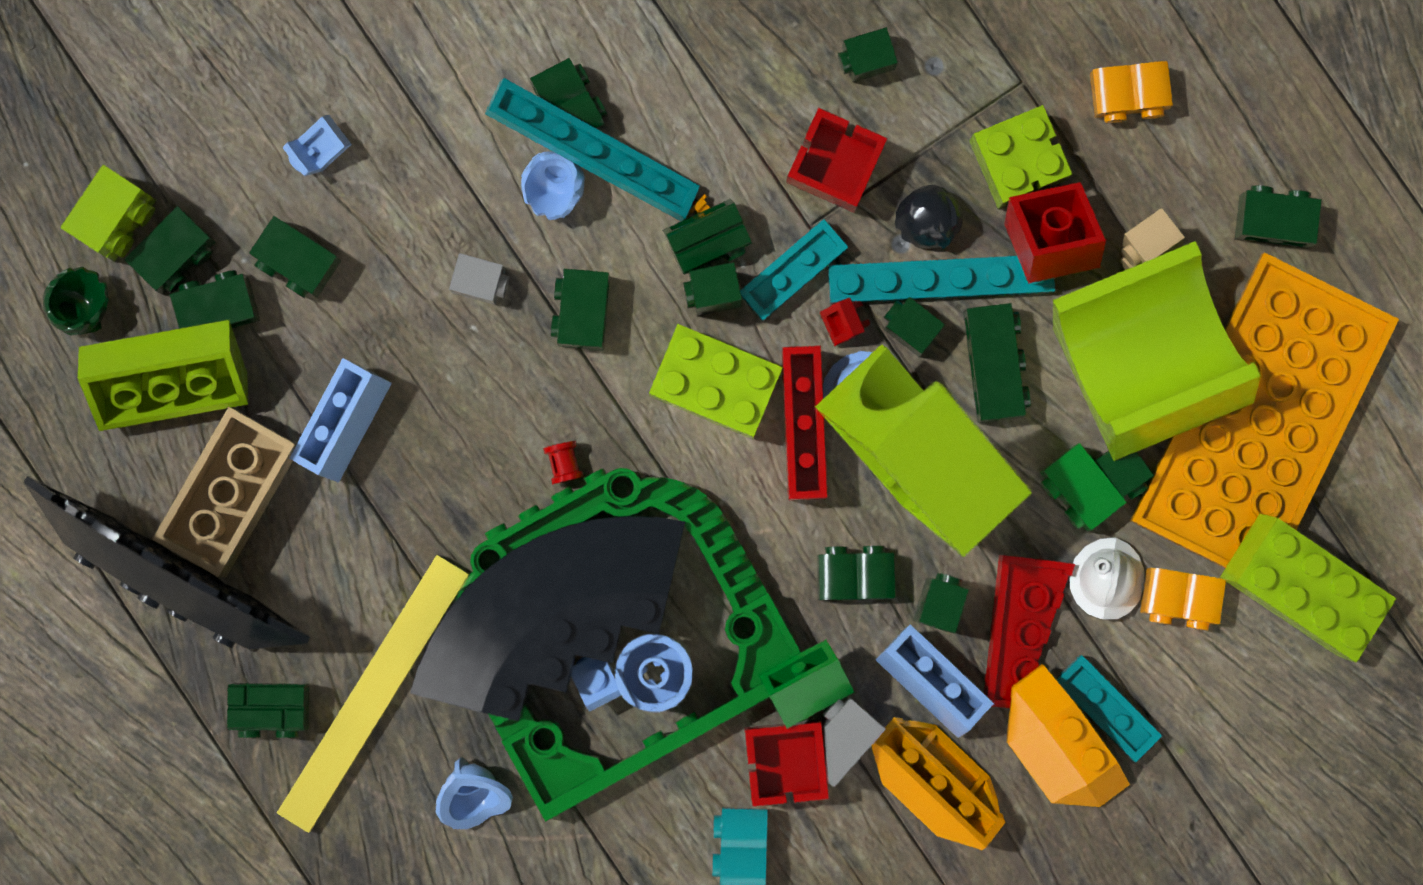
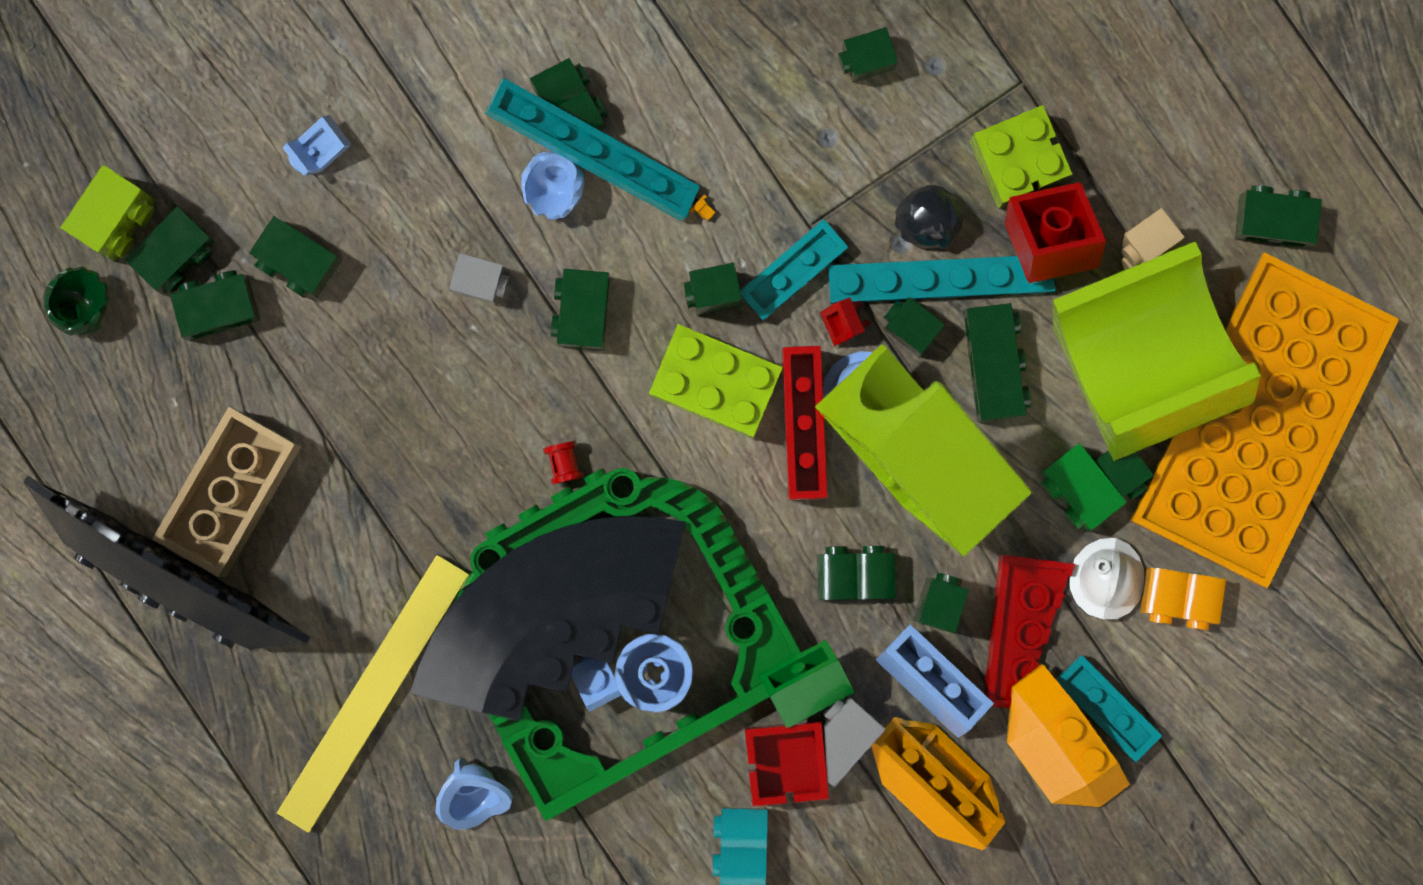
lime brick [78,320,248,431] -> none
dark green brick [227,683,309,738] -> none
light blue brick [289,358,392,482] -> none
dark green brick [663,199,752,275] -> none
red piece [786,107,887,213] -> none
light orange brick [1090,61,1173,123] -> none
lime brick [1220,514,1397,663] -> none

